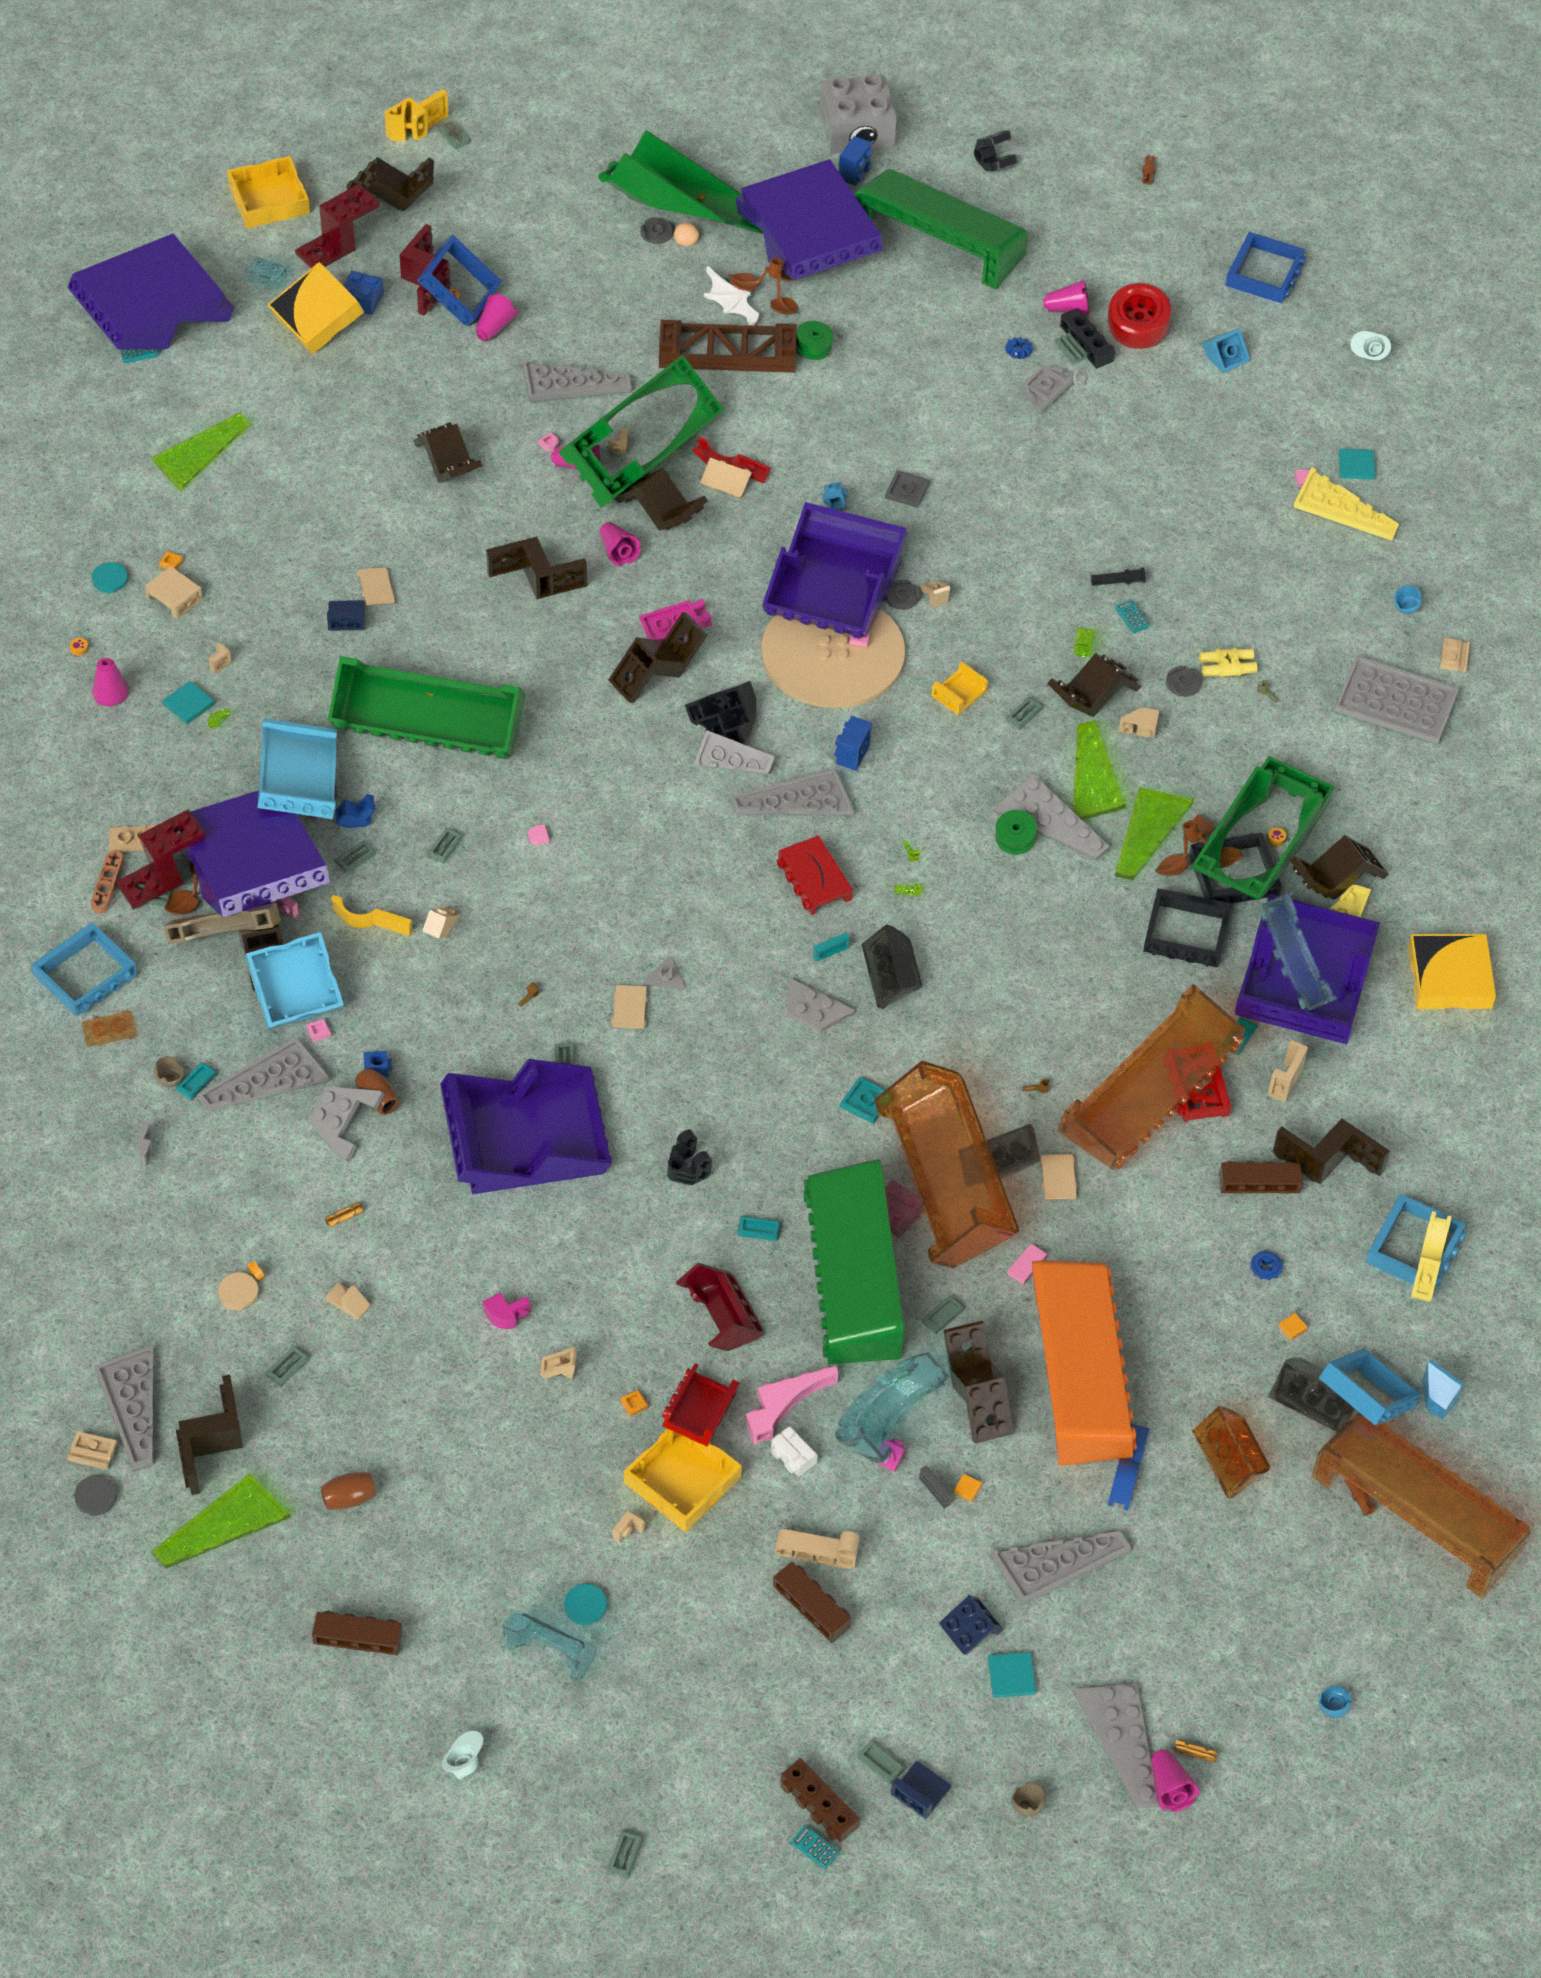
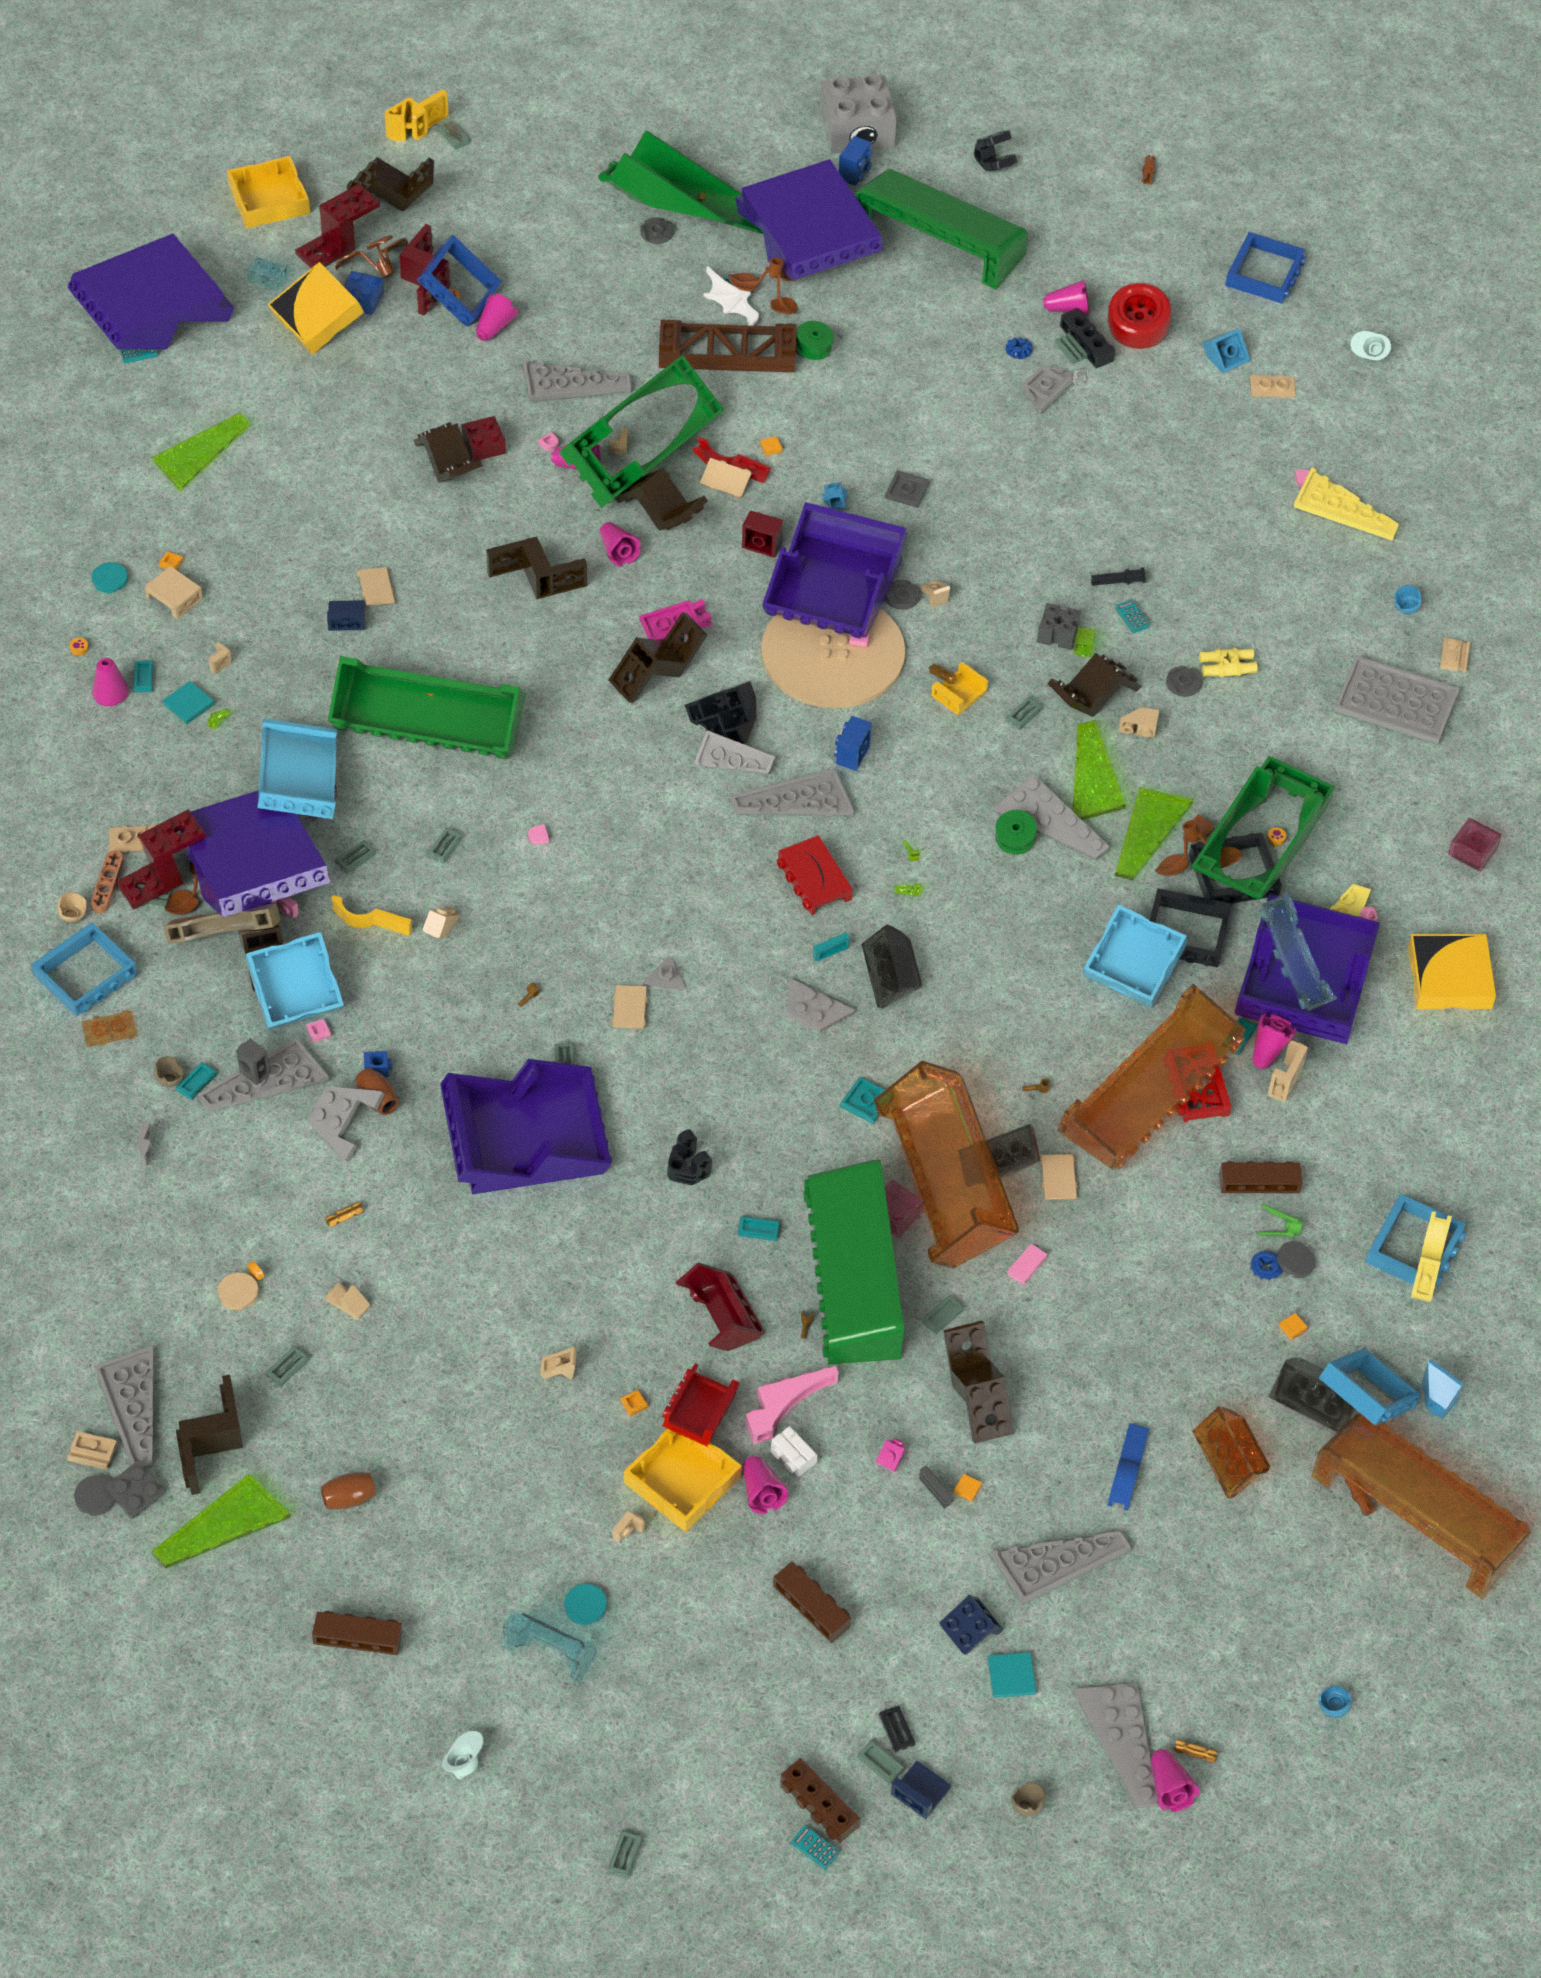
blue brick [335,794,376,828] -> none
dark pink brick [483,1293,530,1329] -> none
light nougat hair [673,222,699,246] -> none
tan beam [774,1529,860,1569] -> none
clear light blue windscreen [835,1352,949,1464] -> none
orange windscreen [1032,1260,1136,1466] -> none
olive hand [1258,680,1278,703] -> none
dark brown bracket [1272,1118,1390,1184] -> none
dark brown bracket [1290,835,1389,900] -> none
teal tile [1338,448,1375,480] -> none
none -> tan hair [57,892,87,923]
none -> dark grey plate [105,1460,165,1520]
none -> teal tile [133,660,153,692]
none -> dark grey brick [236,1038,270,1085]
none -> dark orange plant [335,235,408,278]
none -> dark red brick [461,416,506,461]
none -> dark red brick [742,510,783,558]
none -> dark pink cone [743,1456,788,1514]
none -> light orange tile [760,436,782,456]
none -> pearl gold hand [801,1310,813,1339]
none -> black tile [879,1706,915,1753]
none -> pearl gold axle [929,663,957,684]
none -> dark grey brick [1037,603,1081,650]
none -> medium azure tile [1083,904,1187,1008]
none -> tan piece [1250,374,1296,398]
none -> dark pink cone [1252,1014,1296,1069]
none -> bright green plant [1258,1204,1303,1238]
none -> dark grey tile [1276,1241,1316,1278]
none -> bright pink tile [1360,906,1378,921]
none -> clear pink brick [1448,817,1502,872]

